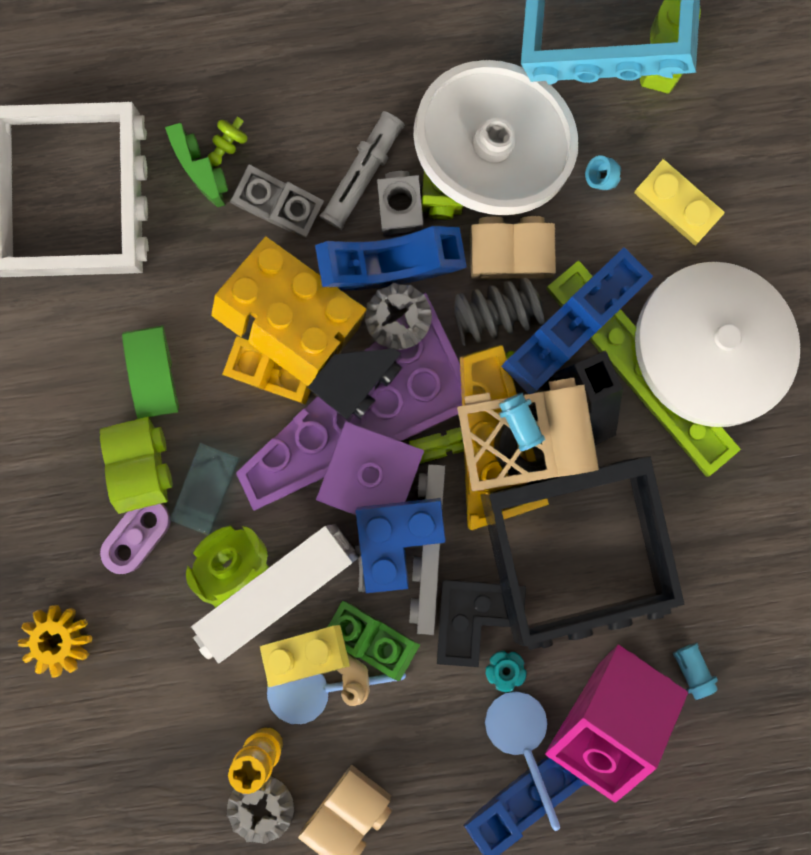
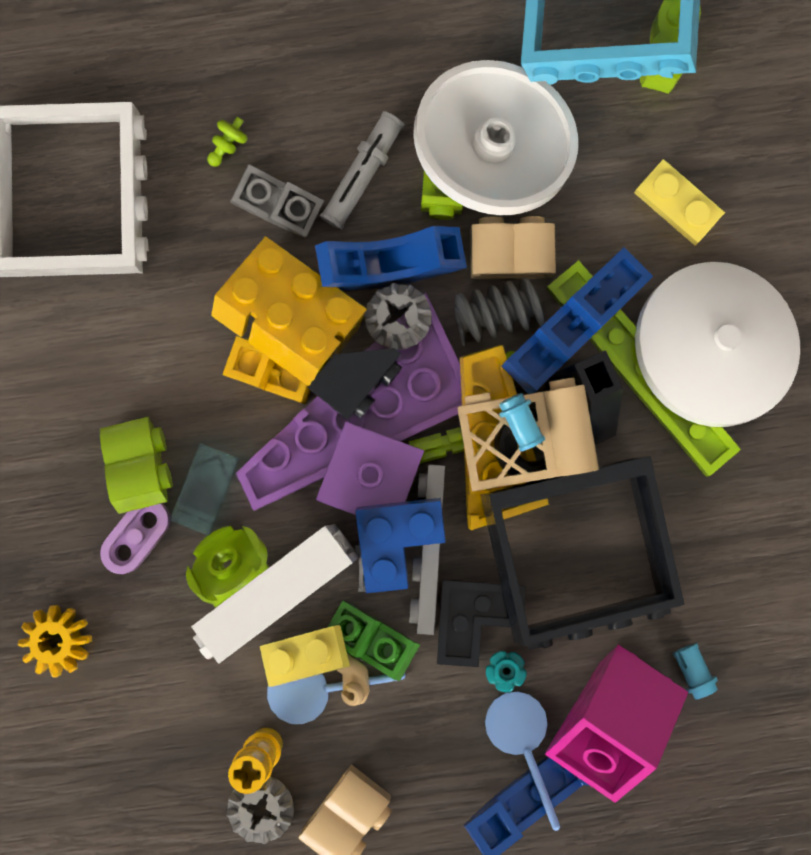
bright green slope [122,325,179,419] -> none
bright green slope [165,123,228,208] -> none
light grey brick [377,171,423,236] -> none
medium azure hinge [585,155,621,190] -> none

